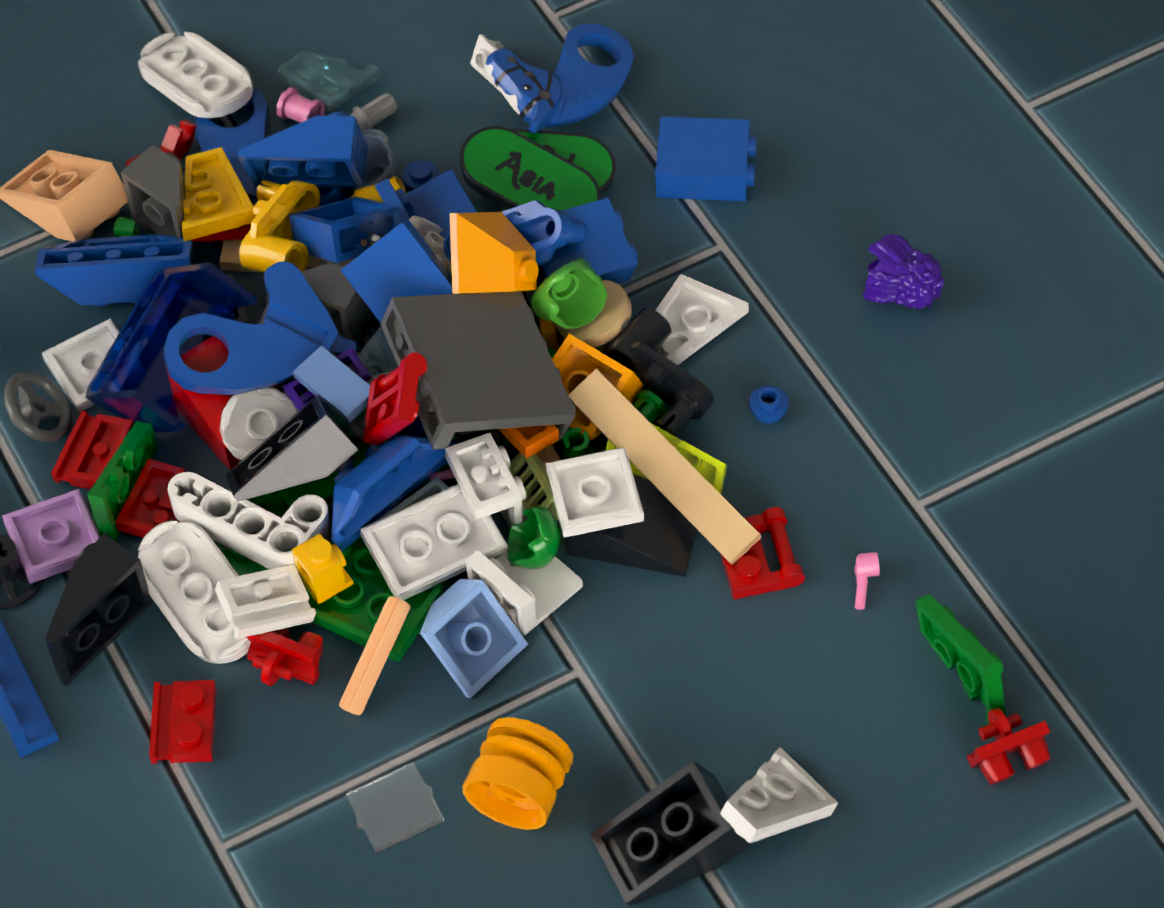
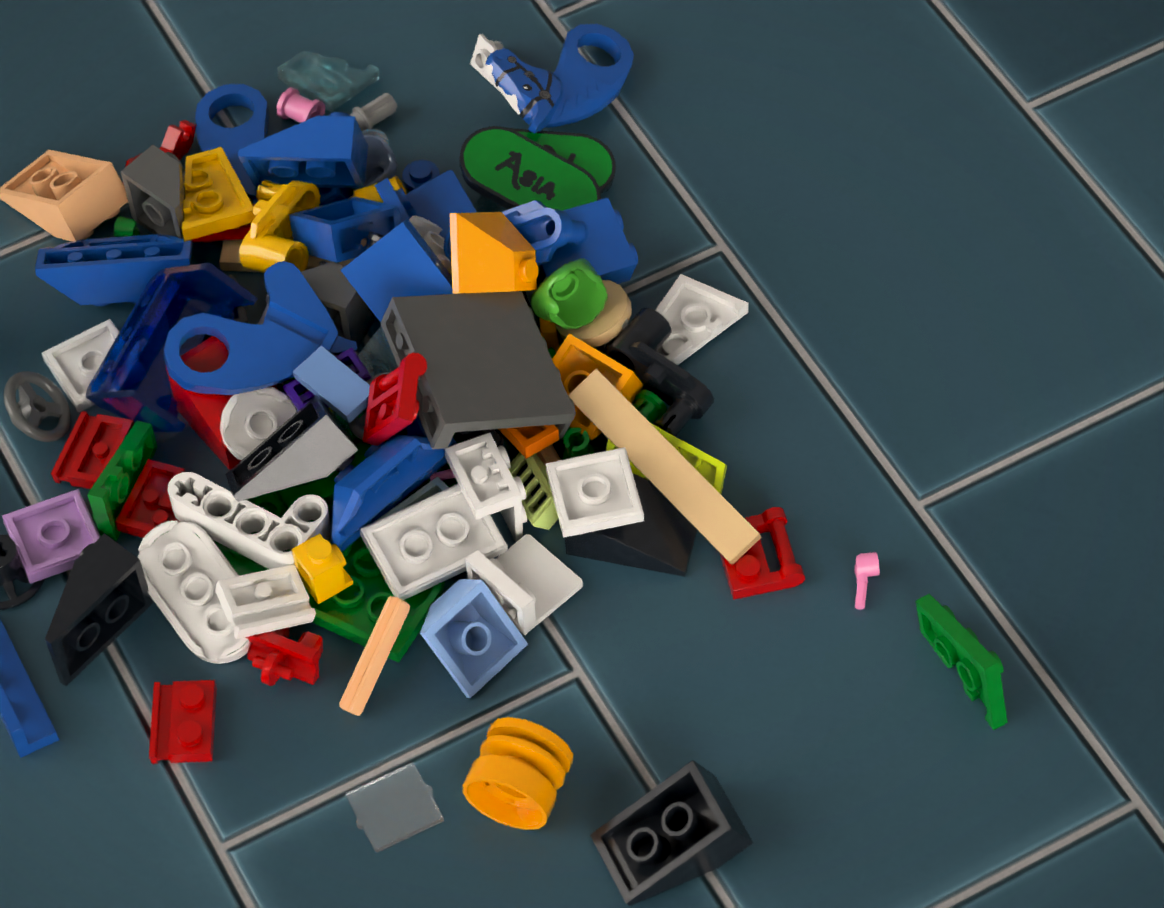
white tile [138,32,253,118] -> none
green hair [507,507,561,569] -> none
blue brick [655,117,757,201] -> none
white wing [720,747,838,843] -> none
blue plate [749,385,789,423] -> none
dark purple hair [863,234,944,309] -> none
red hips [966,708,1051,785] -> none

